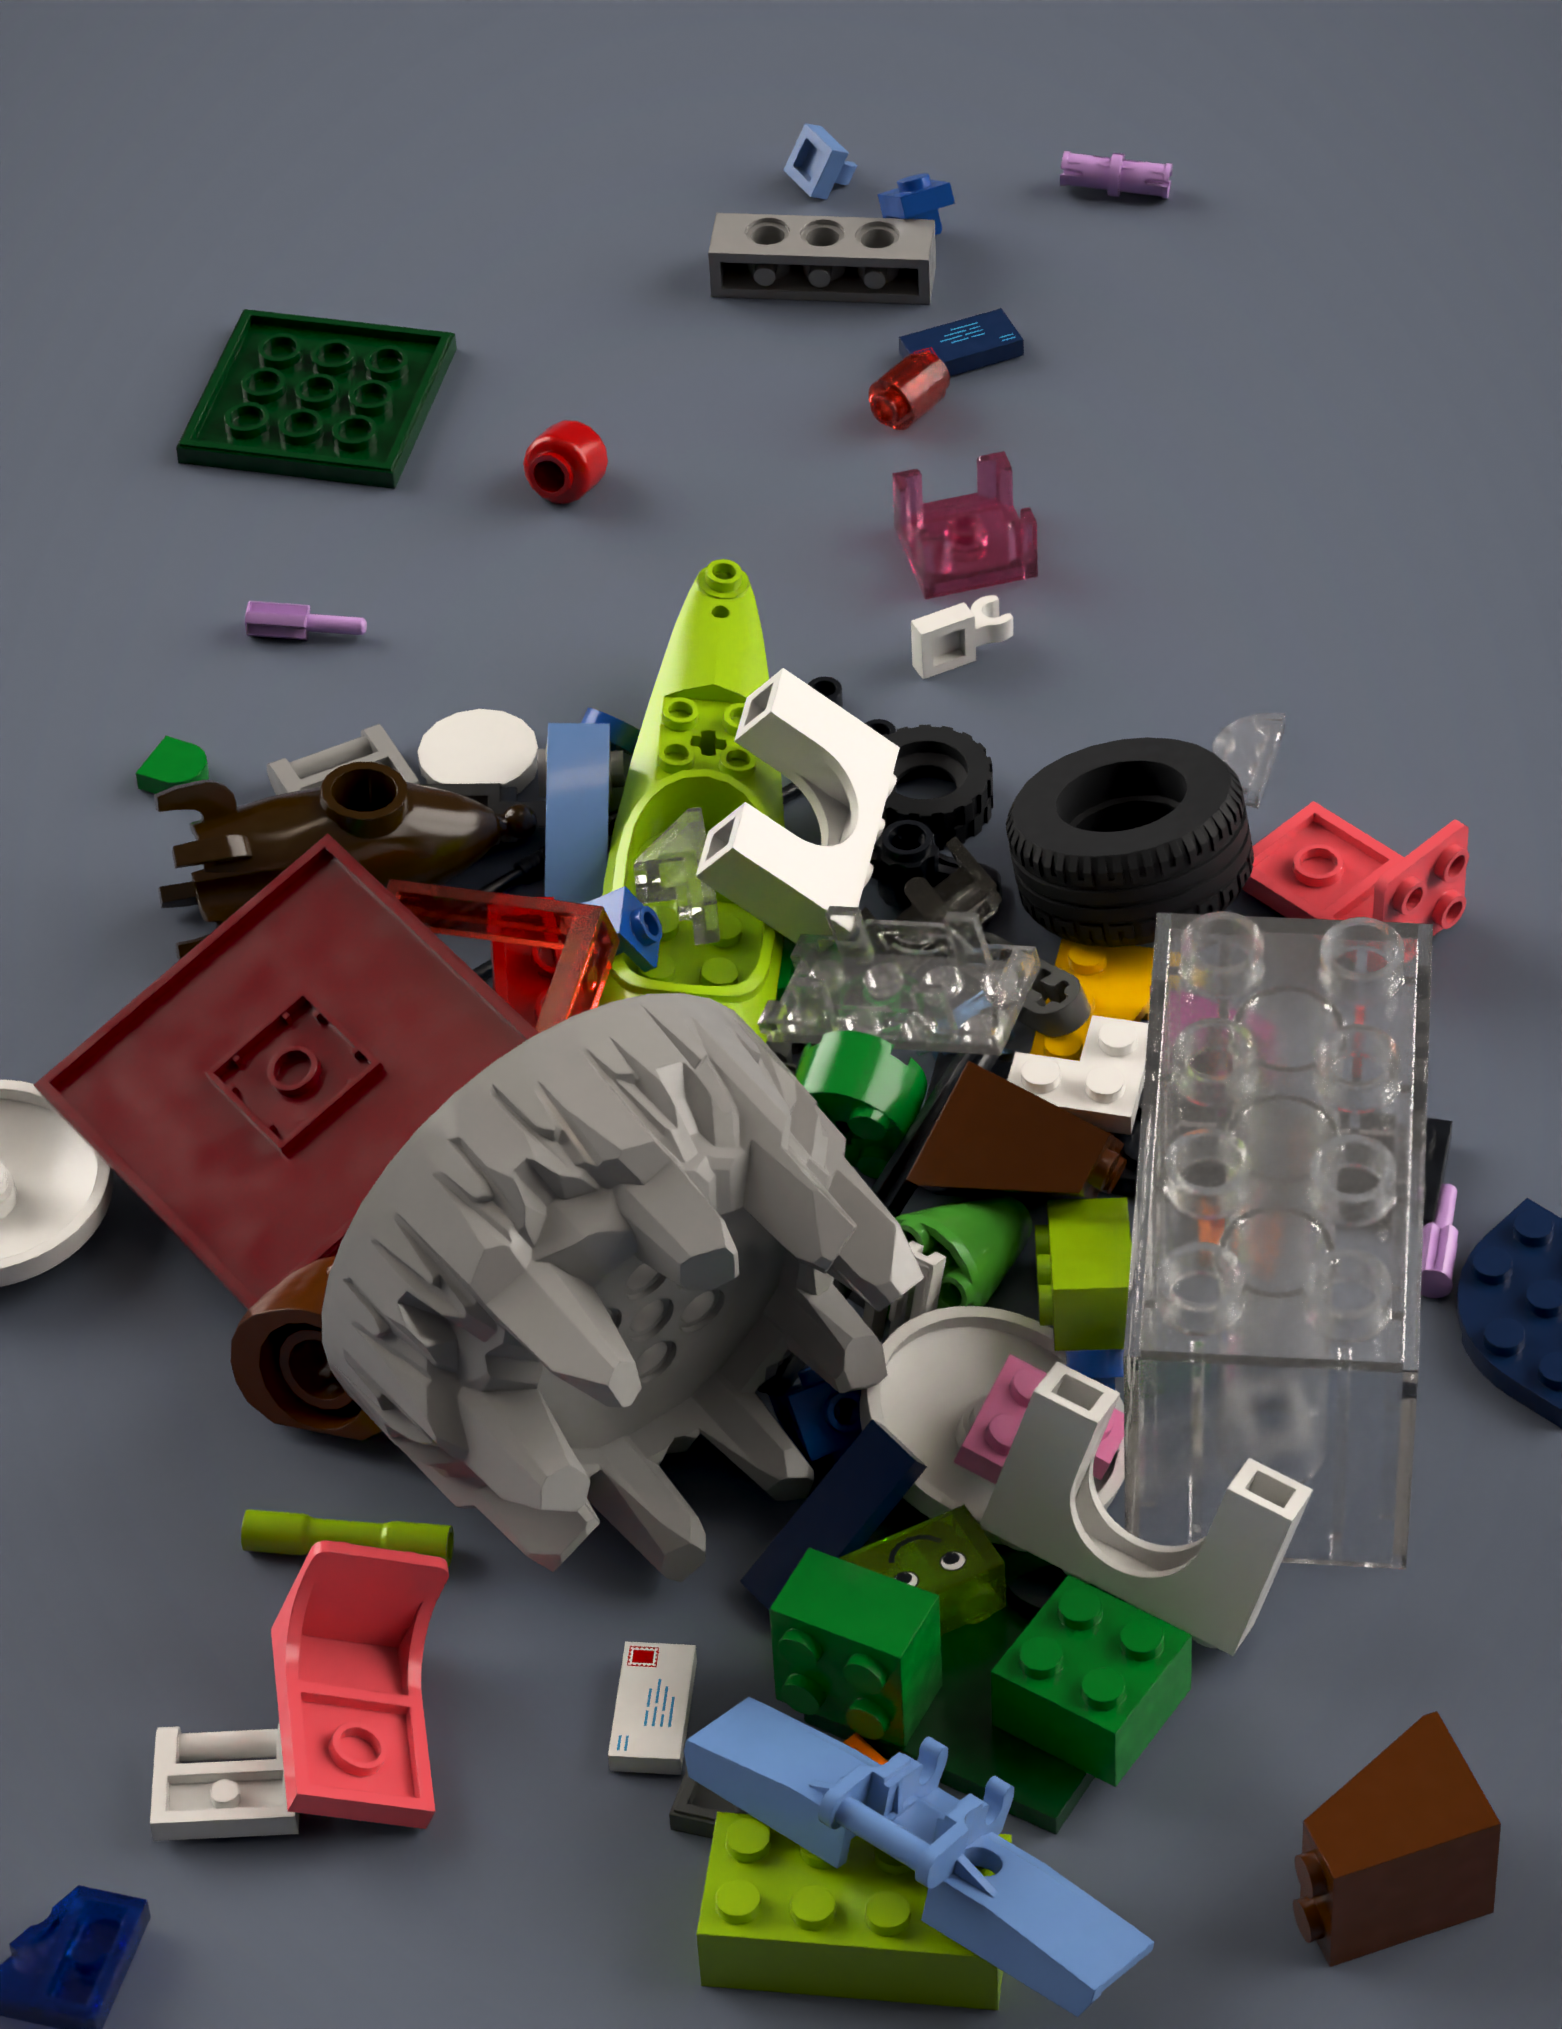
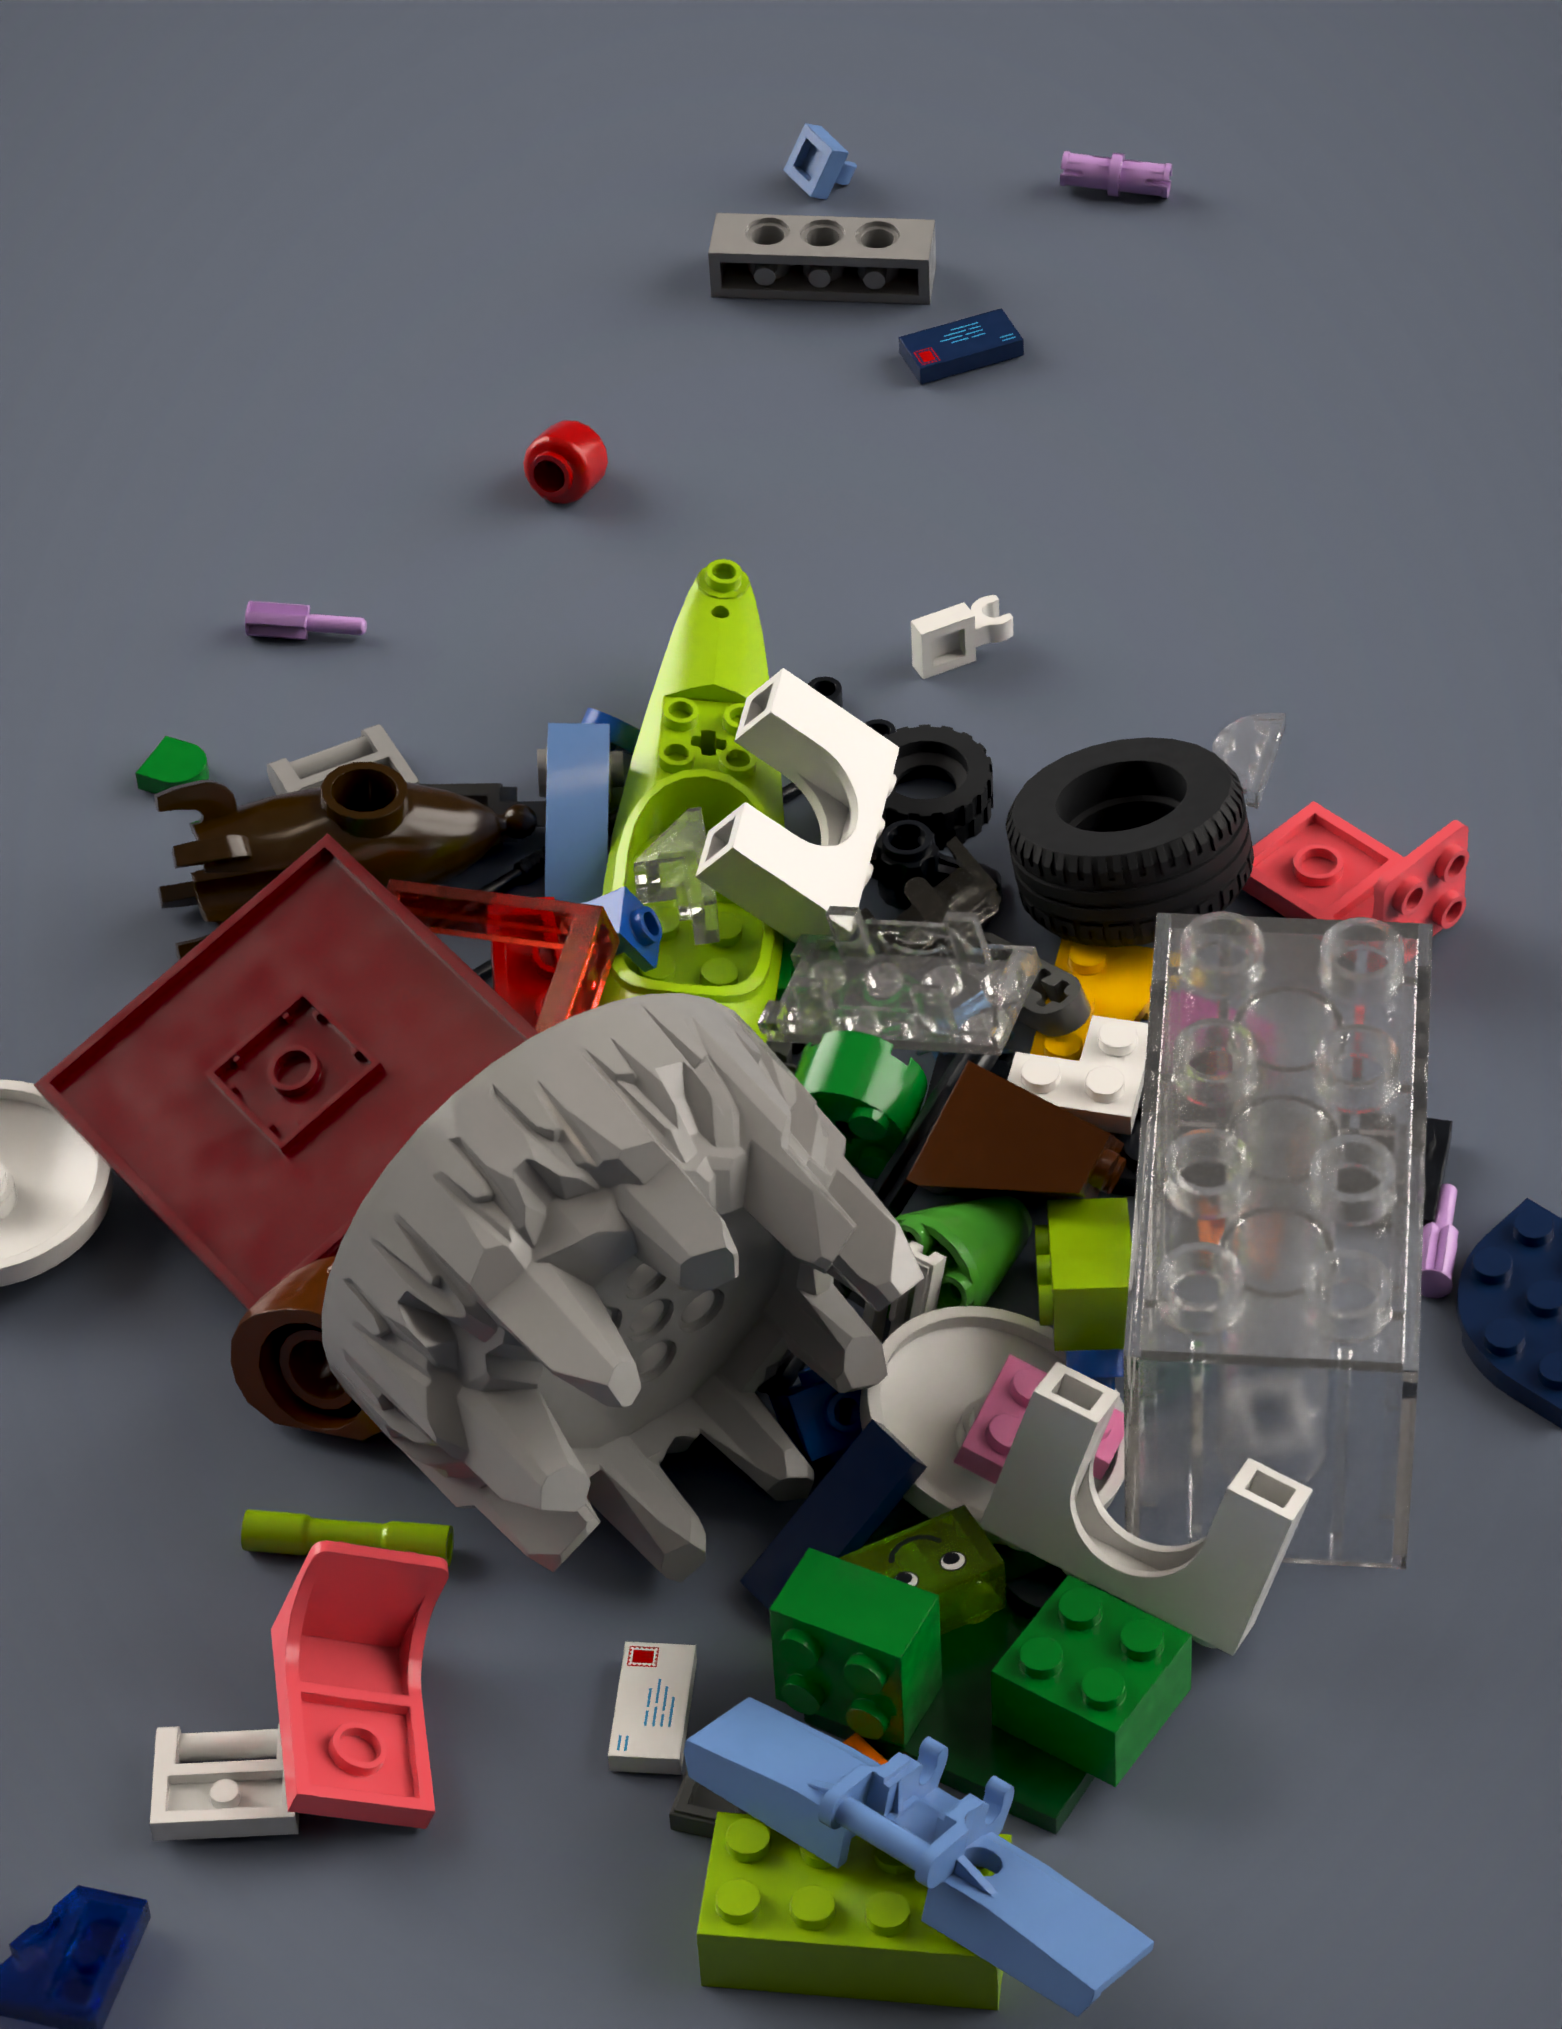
dark green tile [176,309,457,489] -> none
white tile [417,709,538,794] -> none
clear red brick [868,352,950,430] -> none
blue bracket [877,173,955,235] -> none
clear pink panel [892,451,1038,599] -> none
reddish brown slope [1293,1711,1501,1967] -> none

